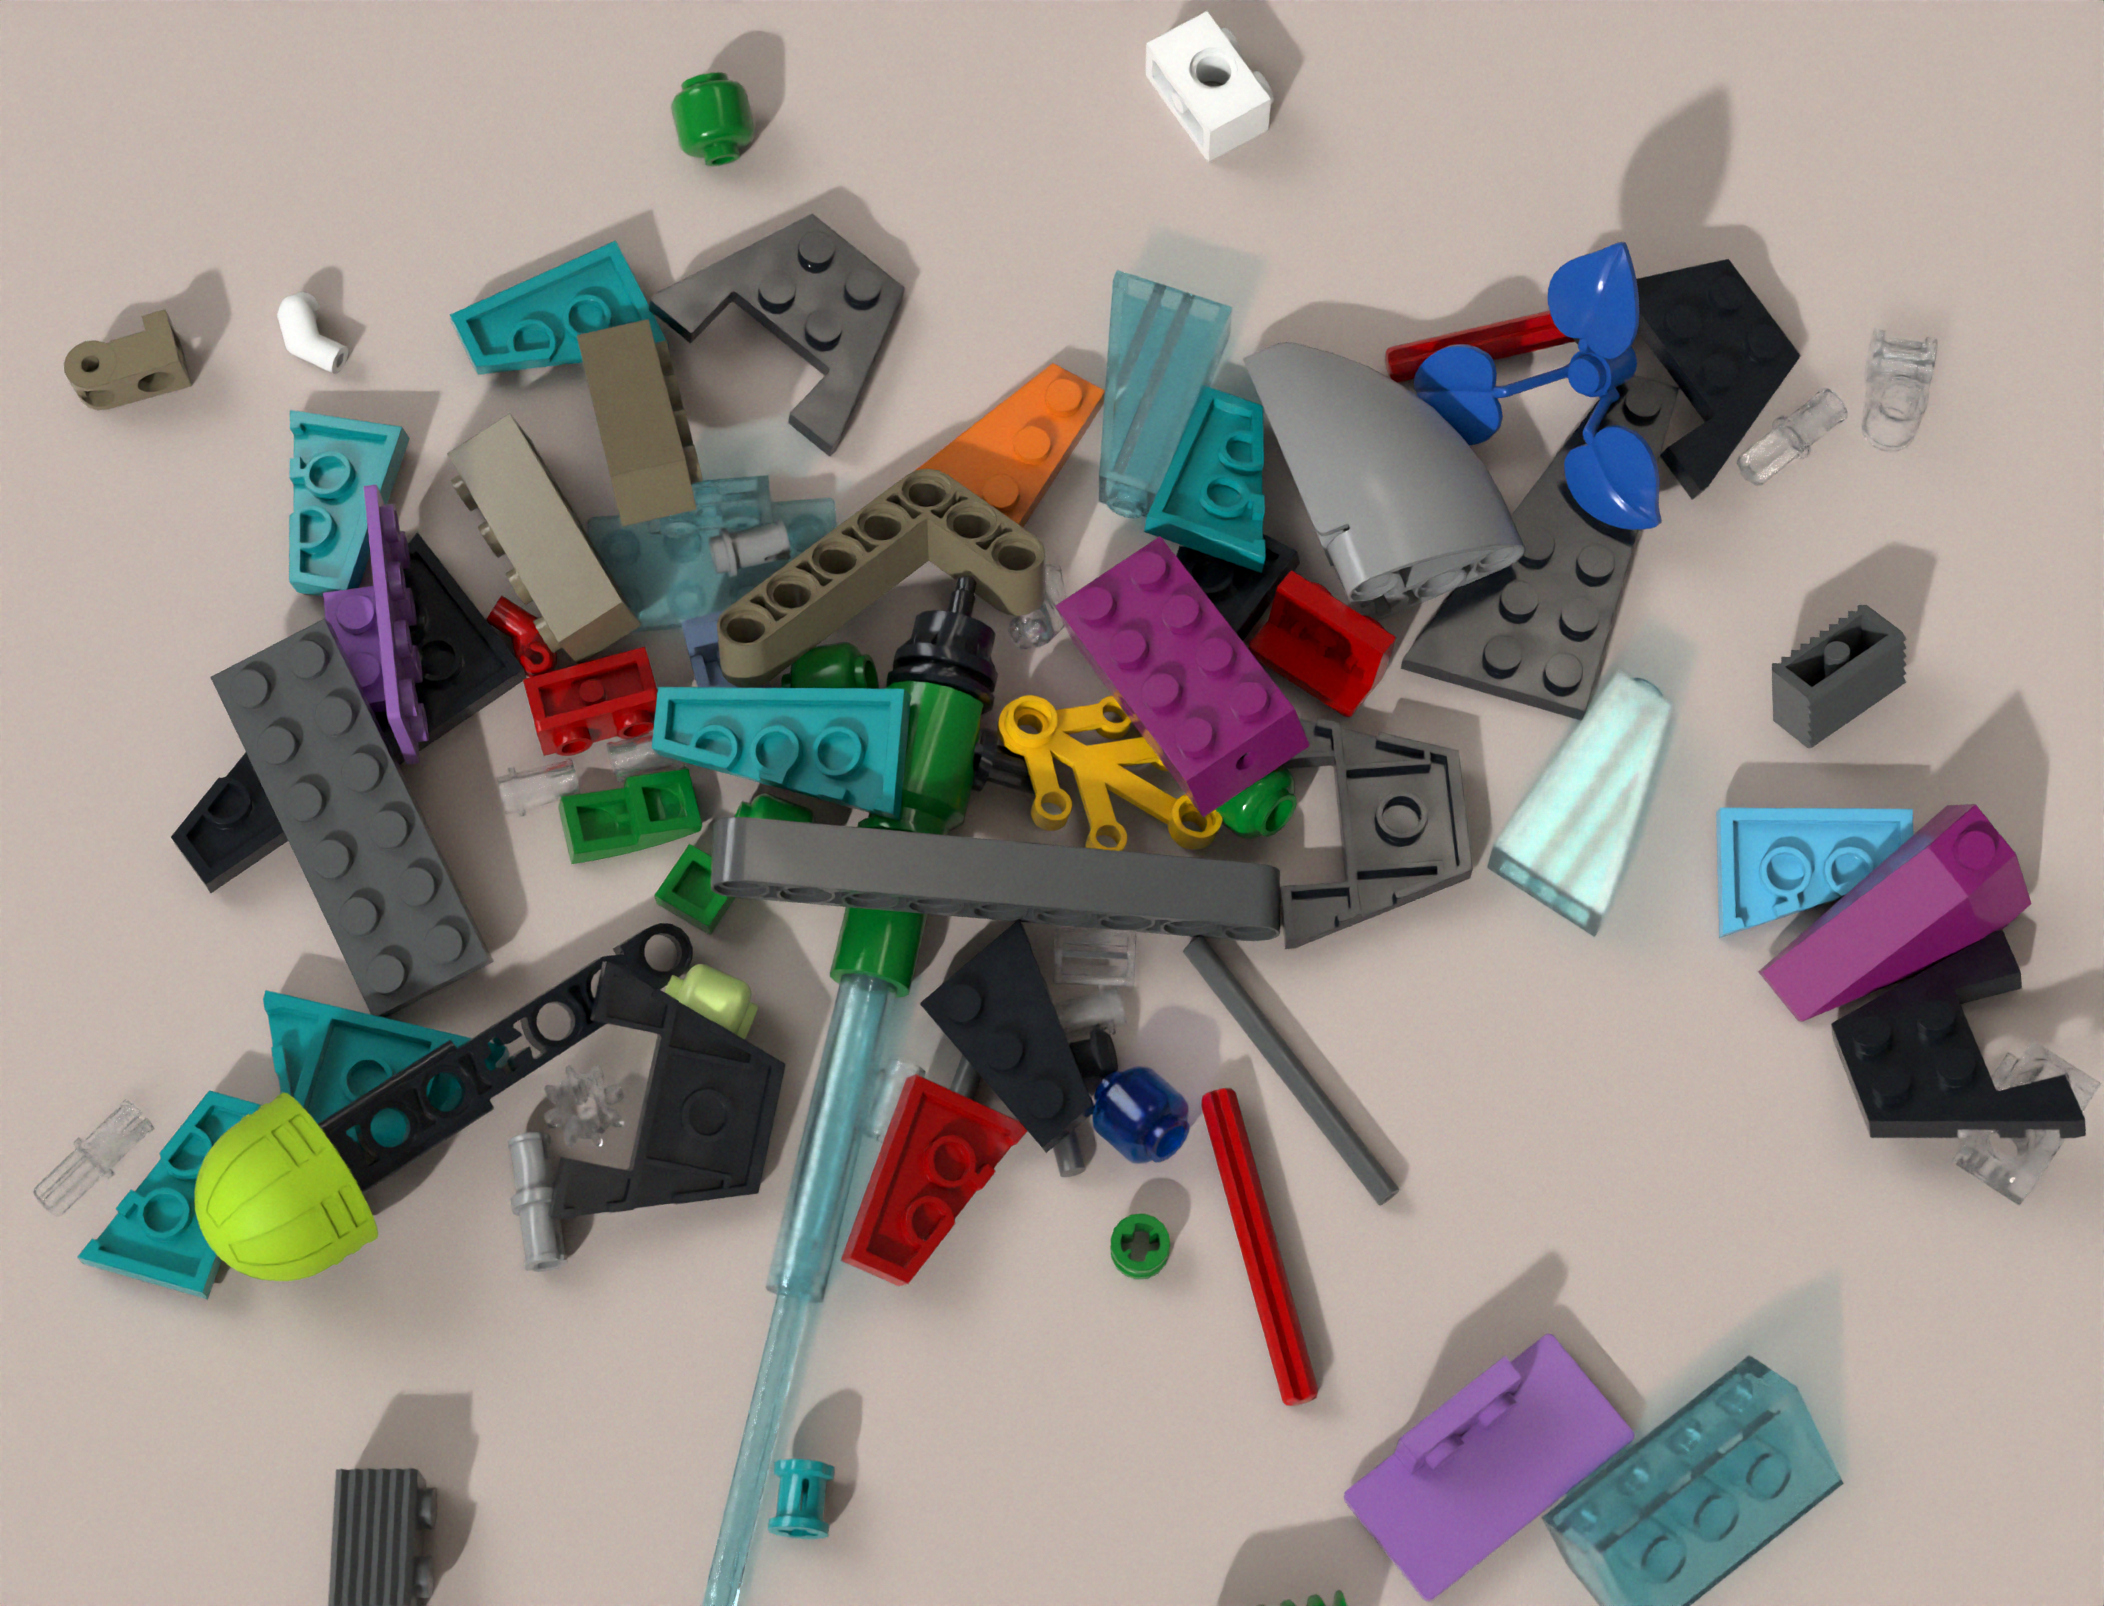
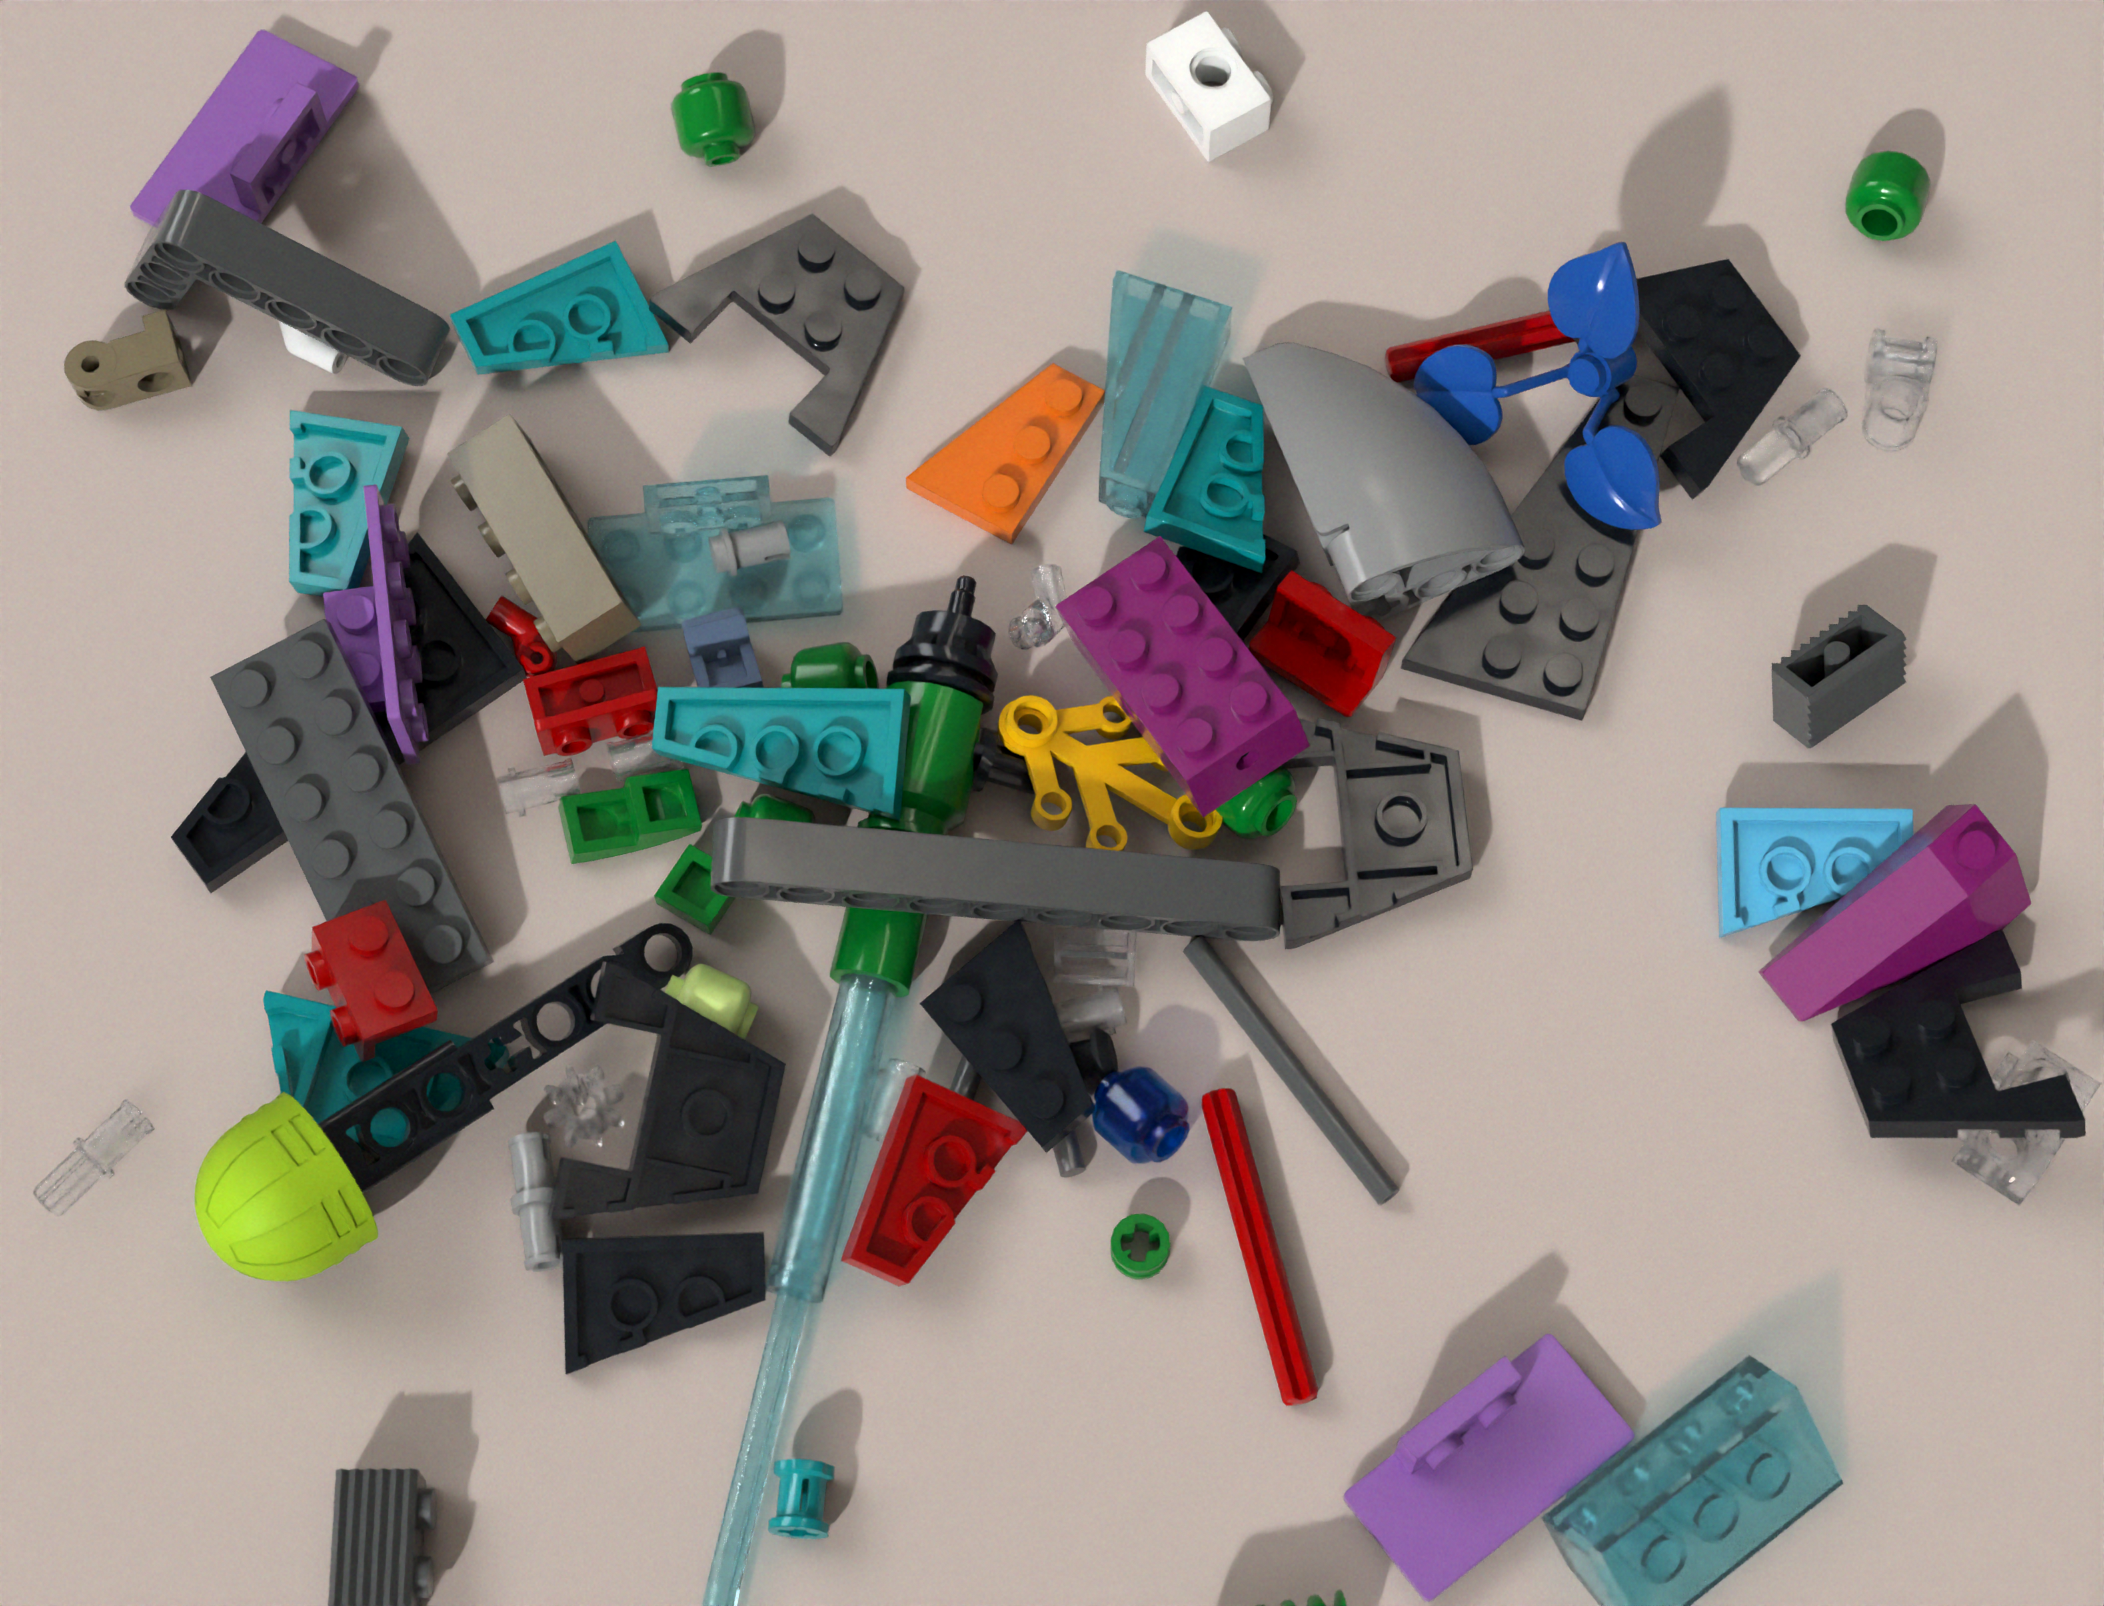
teal wing [77,1090,262,1299] -> none
dark tan brick [577,319,703,527] -> none
dark tan beam [716,469,1046,688] -> none
clear light blue slope [1487,670,1672,937] -> none
none -> dark grey beam [124,190,450,386]
none -> medium lavender bracket [130,30,359,226]
none -> red bracket [304,899,438,1062]
none -> black wing [562,1231,766,1375]
none -> green head [1845,151,1930,241]

